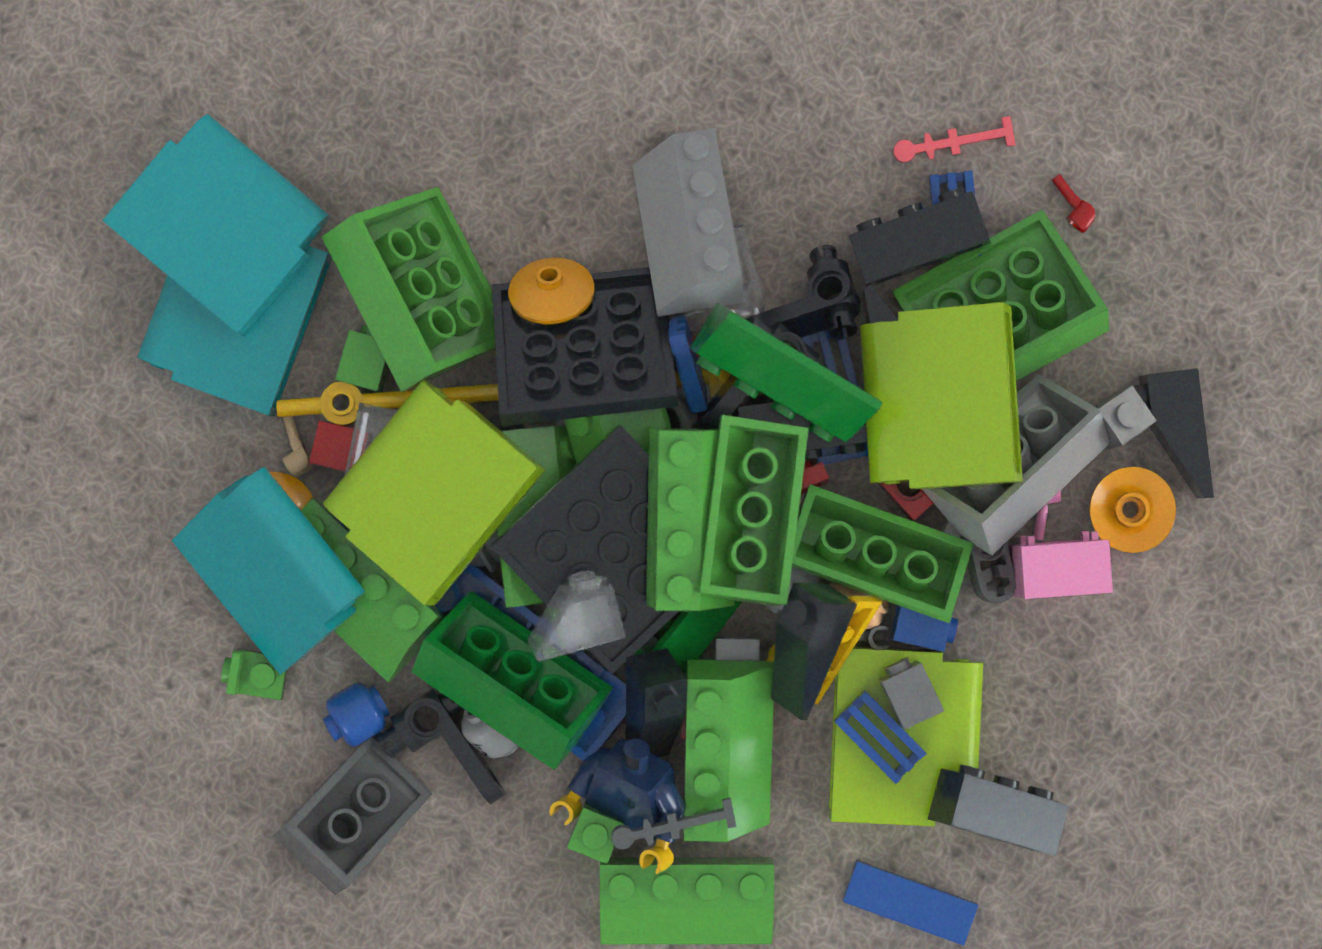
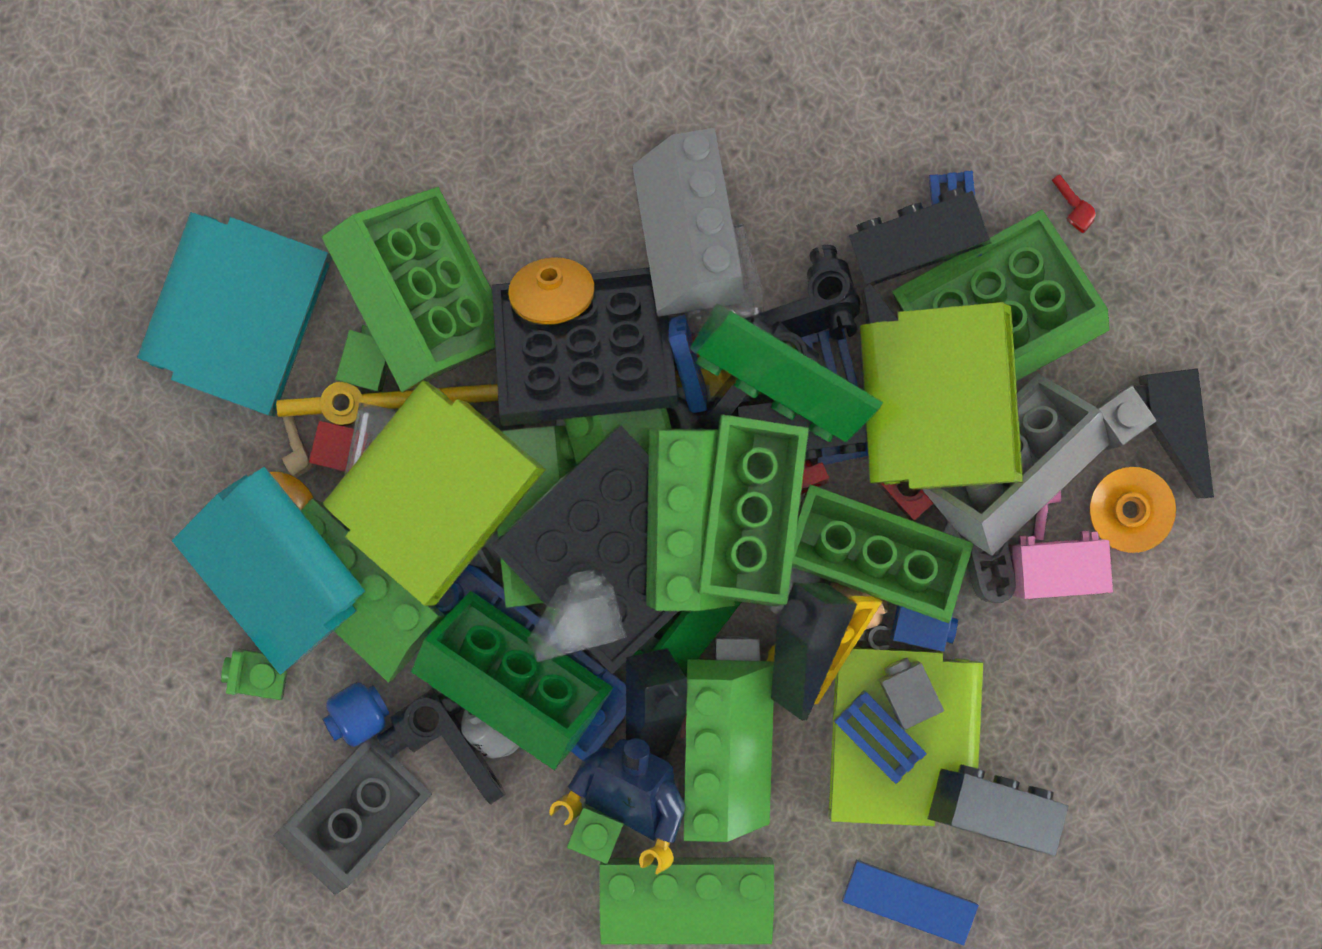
teal piece [102,114,330,336] -> none
dark grey piece [611,797,737,849] -> none
coral piece [893,116,1016,163] -> none

